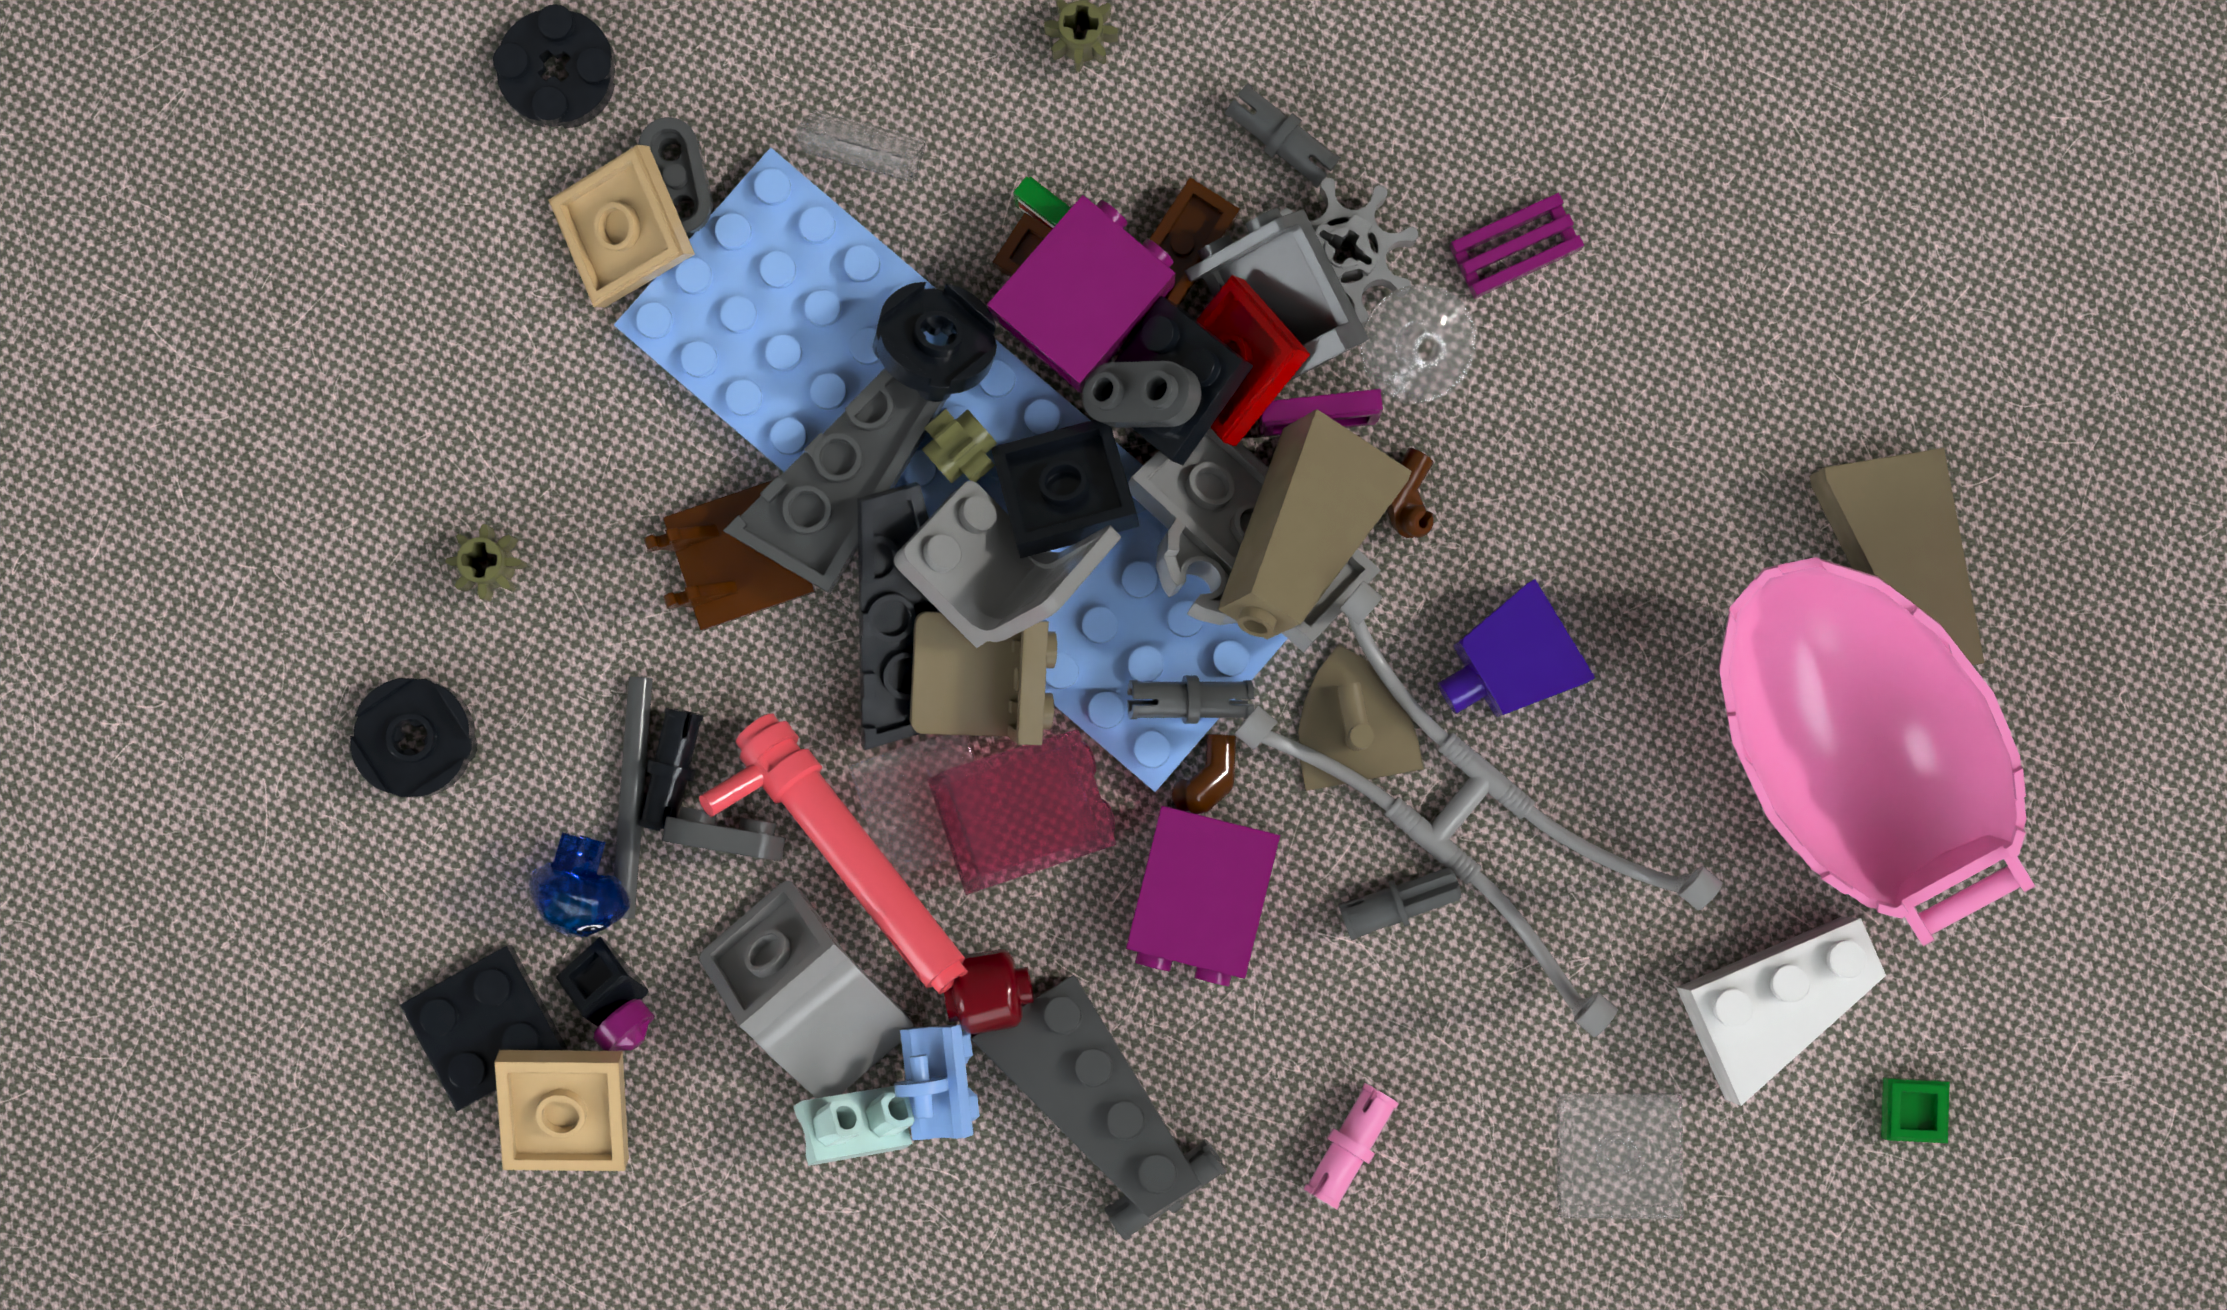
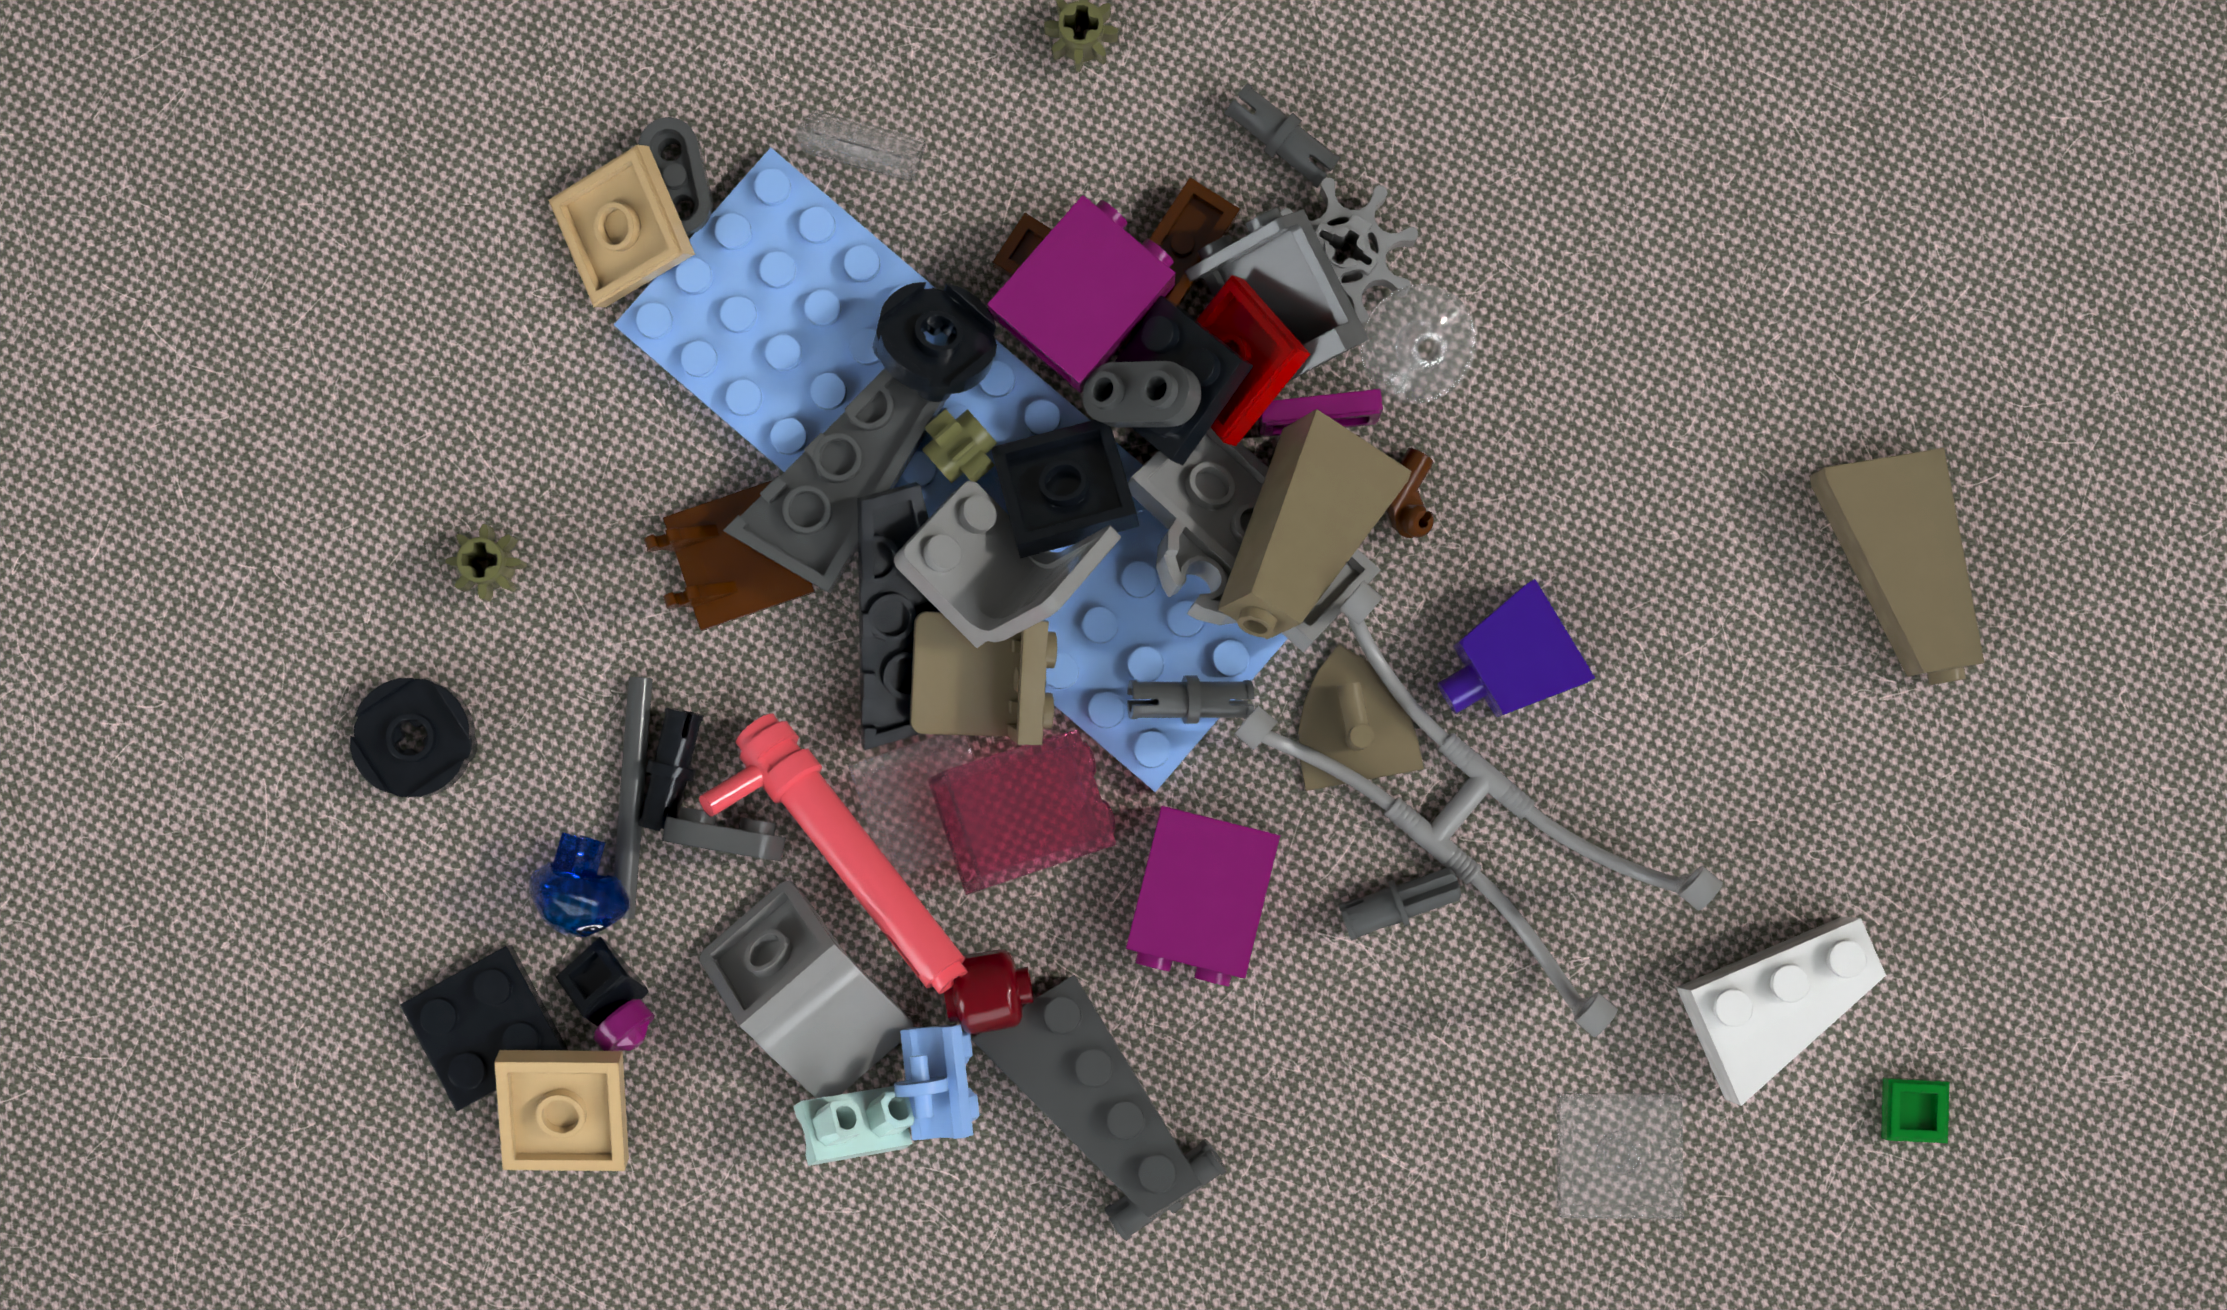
black plate [493,4,616,129] -> none
green tile [1013,176,1071,229] -> none
reddish brown arm [1172,734,1236,814] -> none
bright pink pin [1303,1083,1399,1210] -> none
magenta tile [1449,192,1585,299] -> none
bright pink windscreen [1719,557,2036,946] -> none

